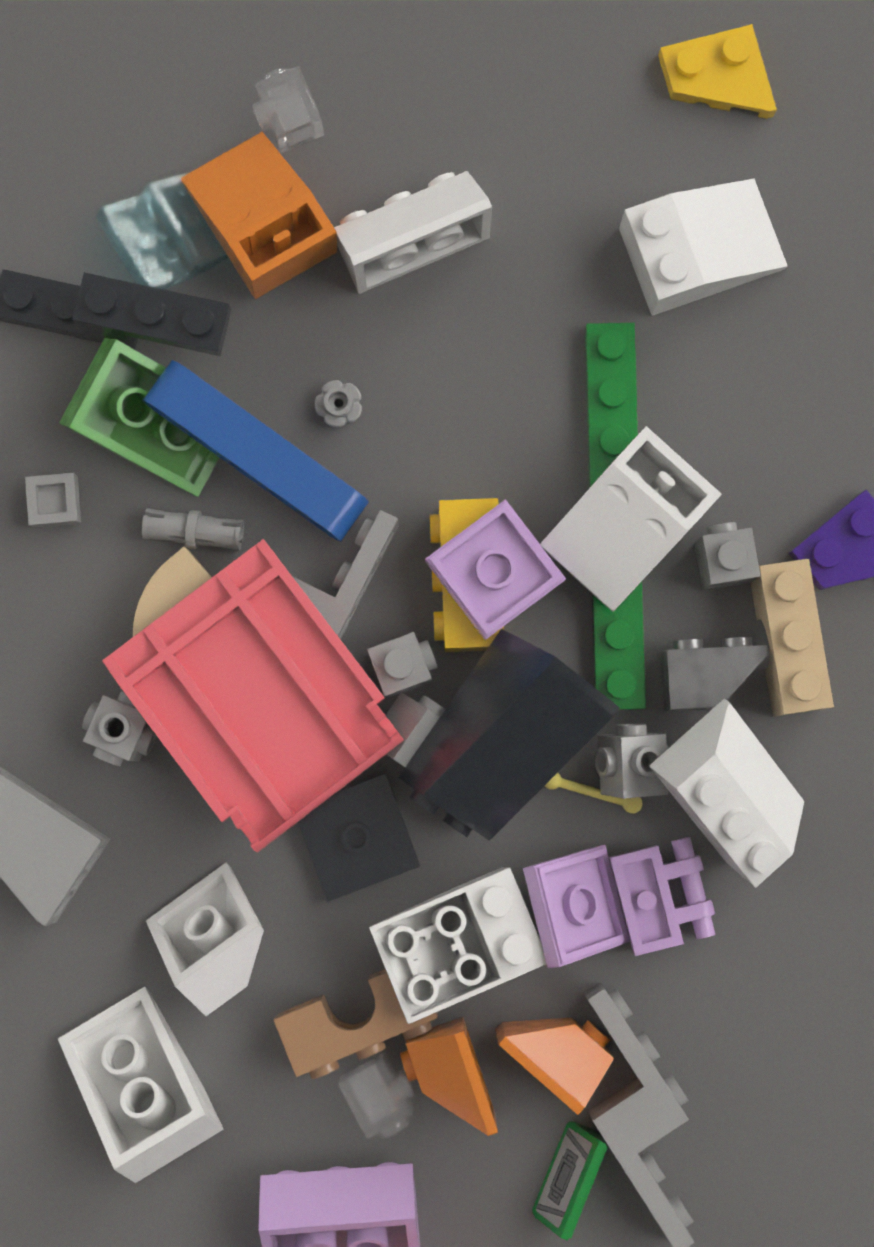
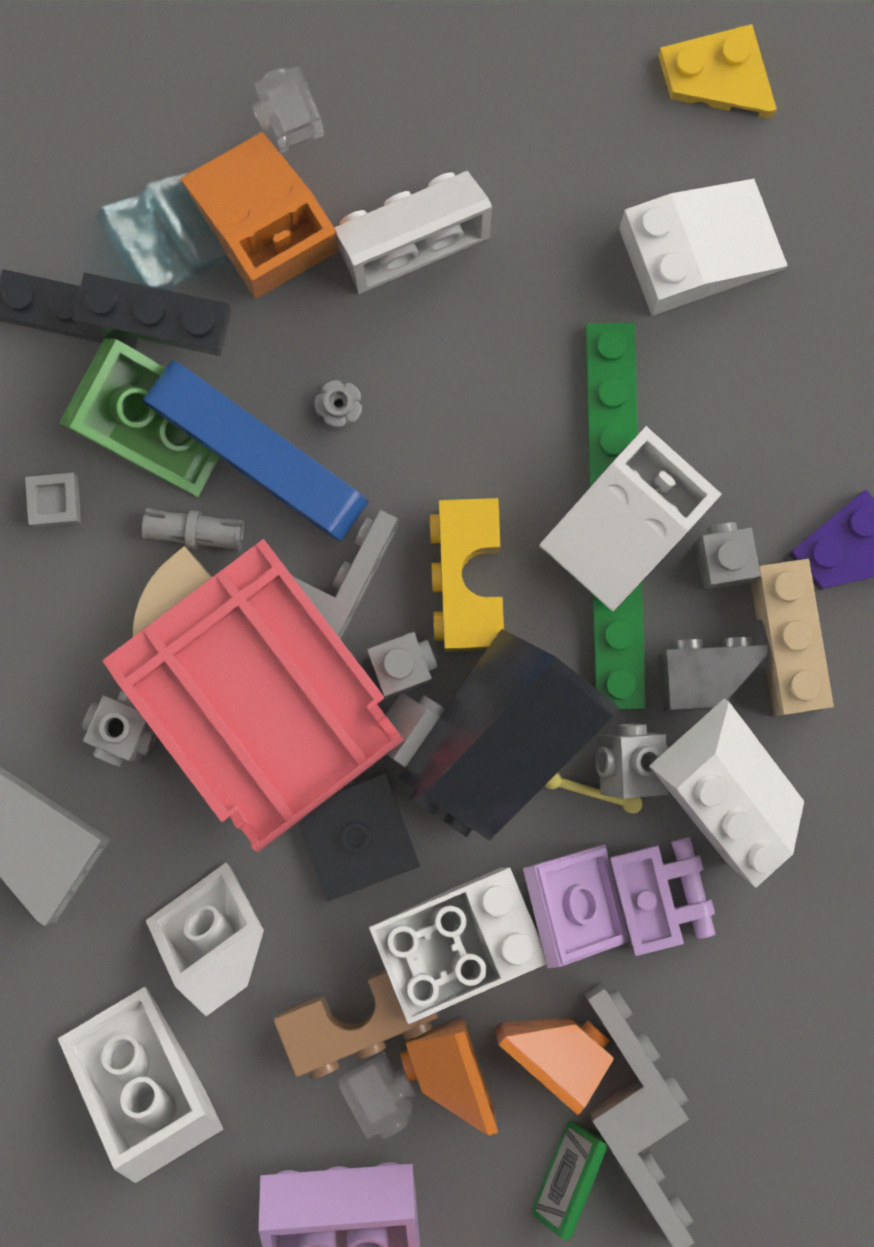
lavender plate [425,499,566,640] -> none

